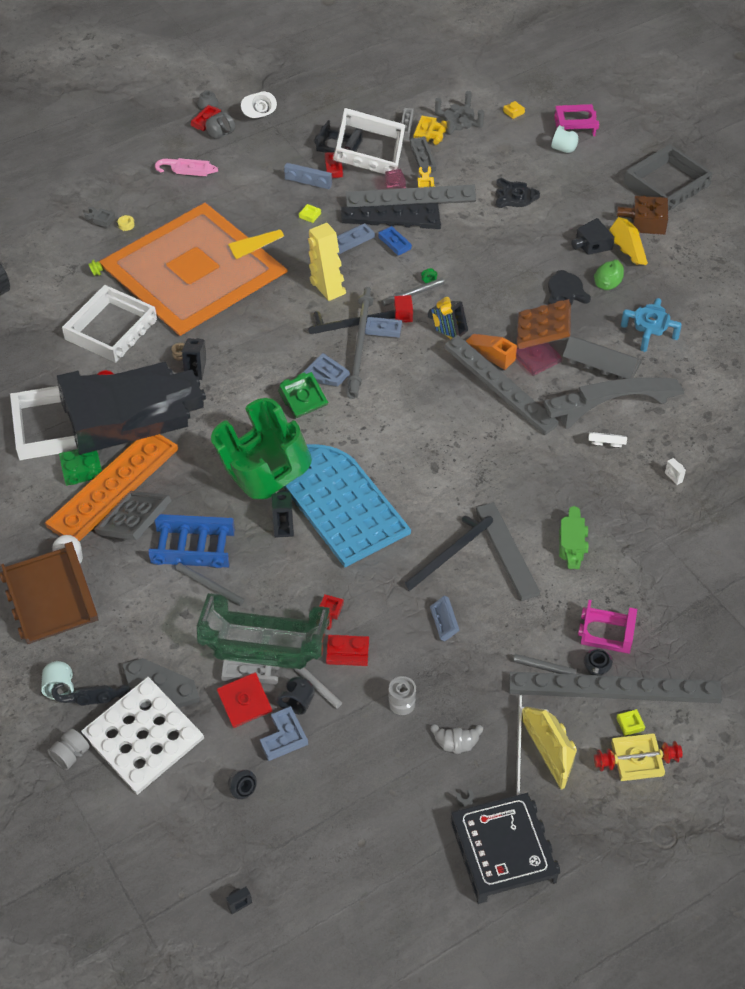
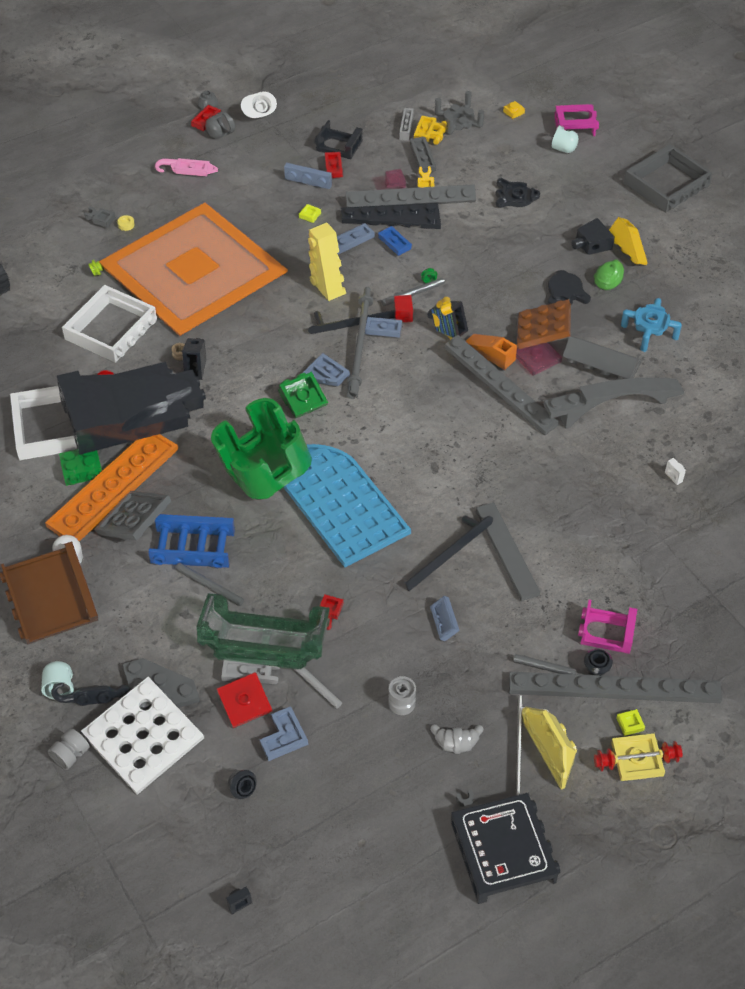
yellow sticker [228,230,284,259] -> none
black torso [272,491,294,538] -> none
black helmet [276,676,315,715] -> none
red plate [326,635,369,666] -> none
white window [333,108,405,176] -> none
bright green hinge [559,506,589,569] -> none
white plate [588,432,627,447] -> none
reddish brown brick [617,196,668,235] -> none

